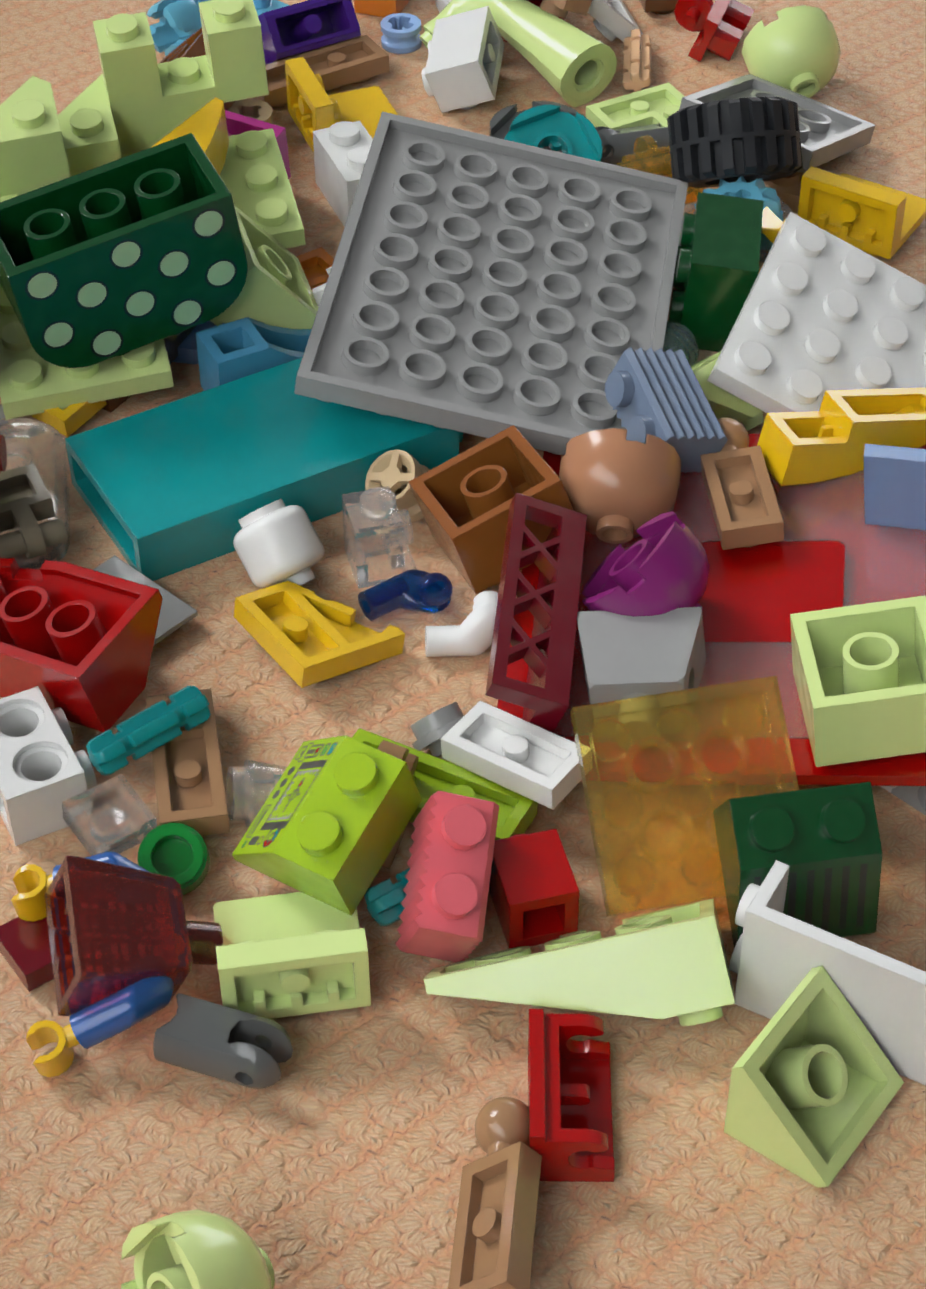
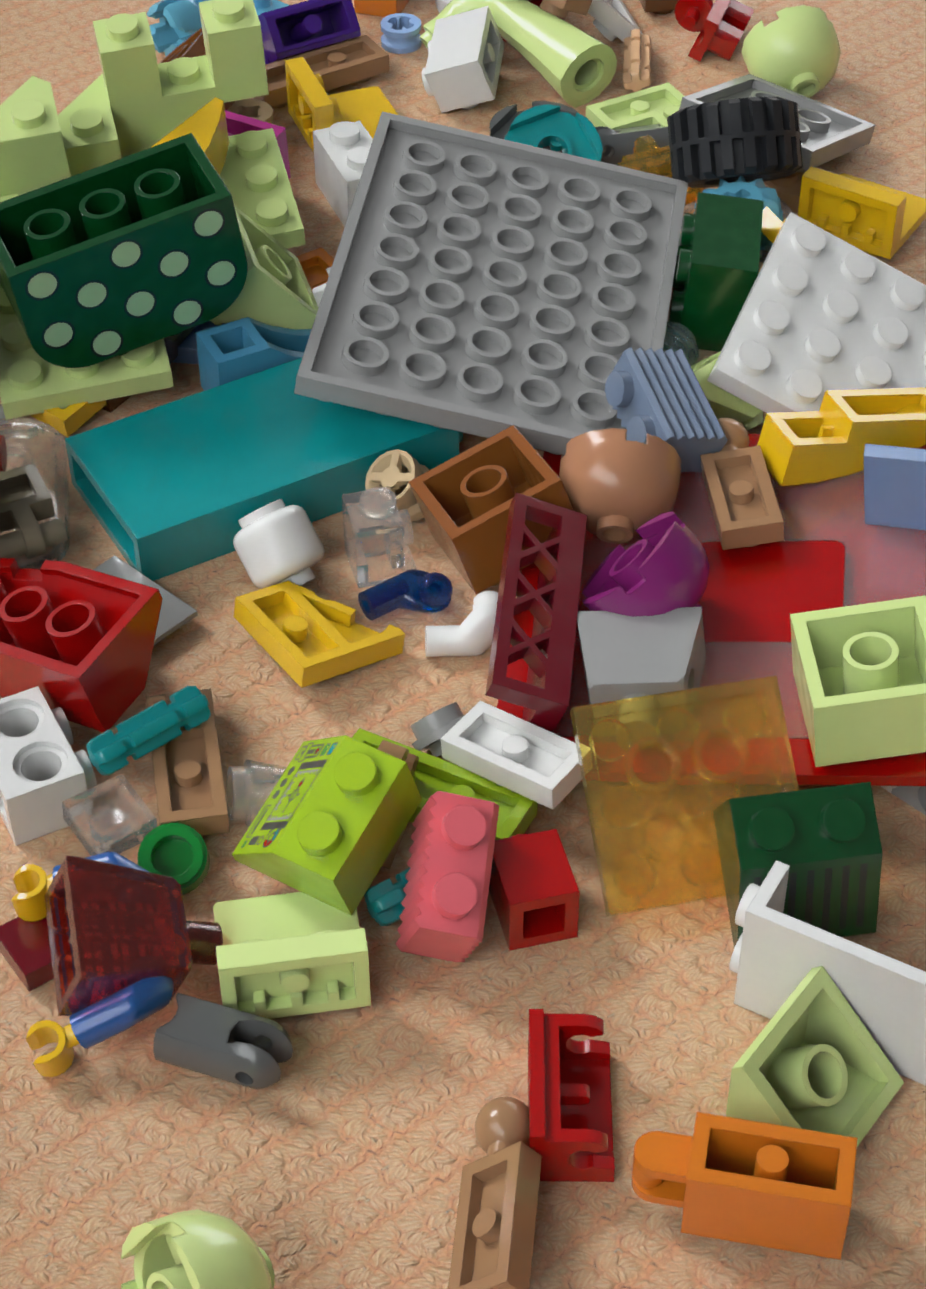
yellowish green wedge [423,898,735,1026] -> none
none -> orange brick [631,1112,858,1260]

